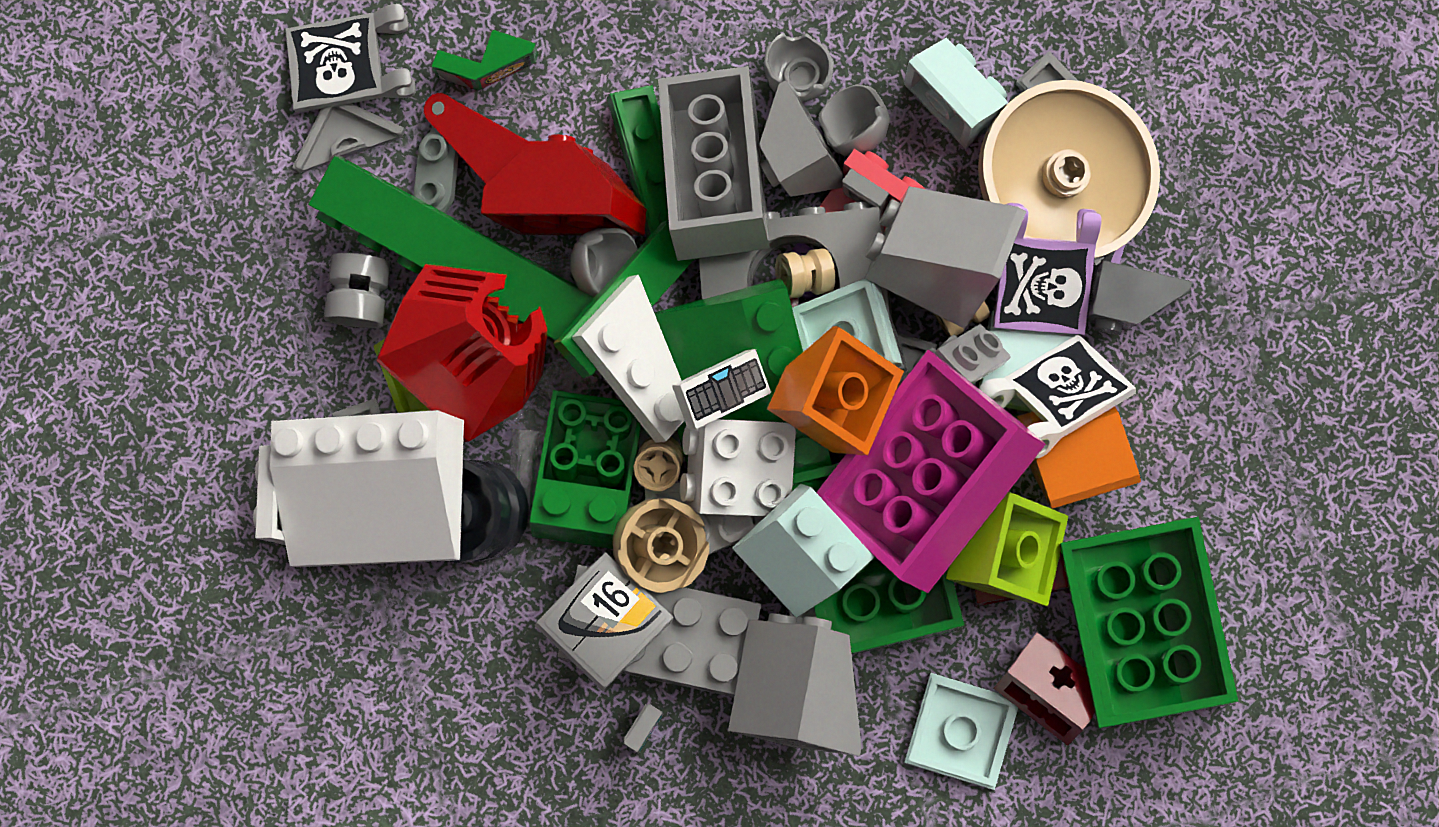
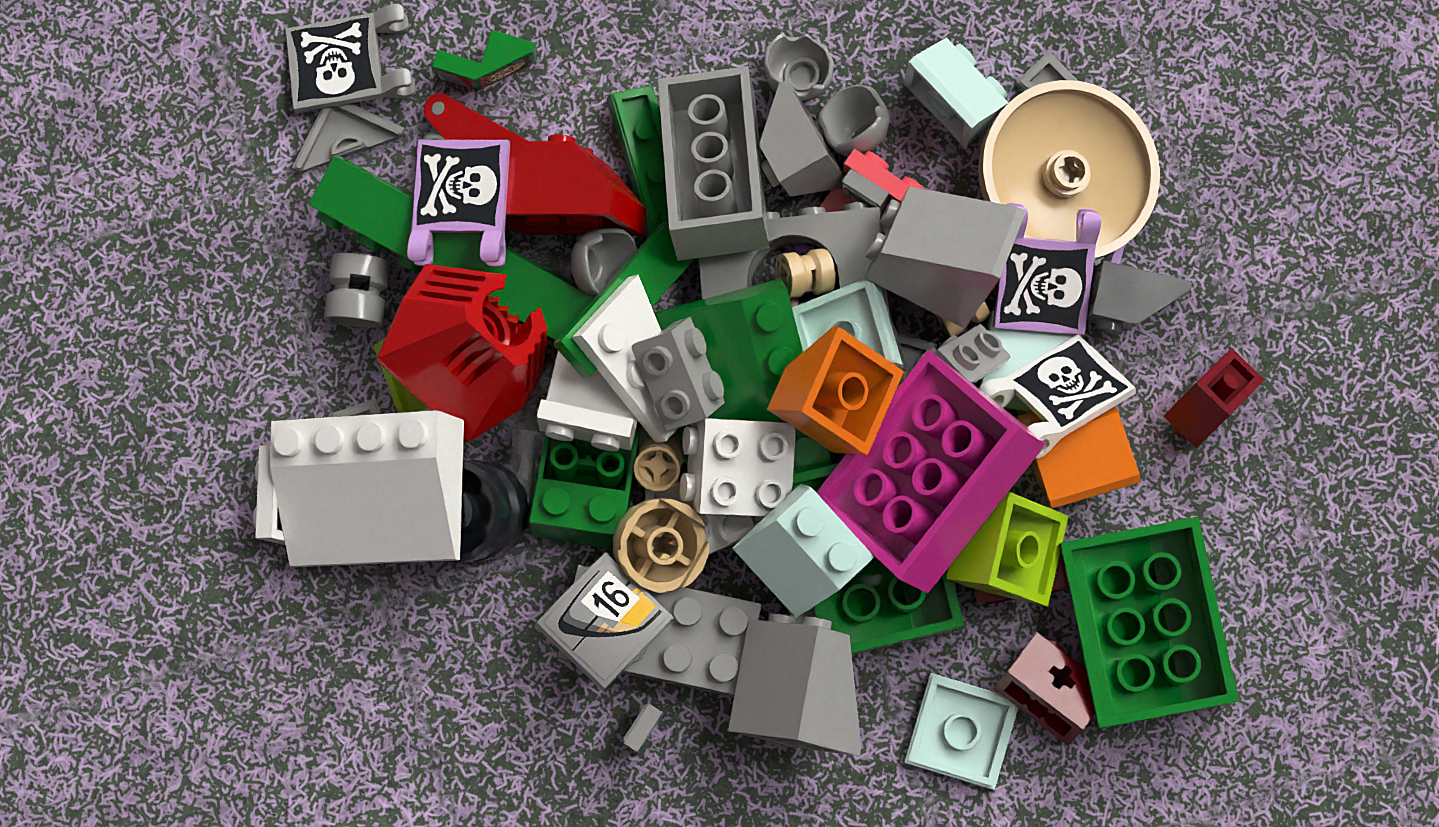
tile [672,349,771,430] -> none
none -> flag [407,140,510,267]
none -> white bracket [537,351,638,451]
none -> light grey bracket [632,317,725,431]
none -> dark red slope [1164,348,1265,449]

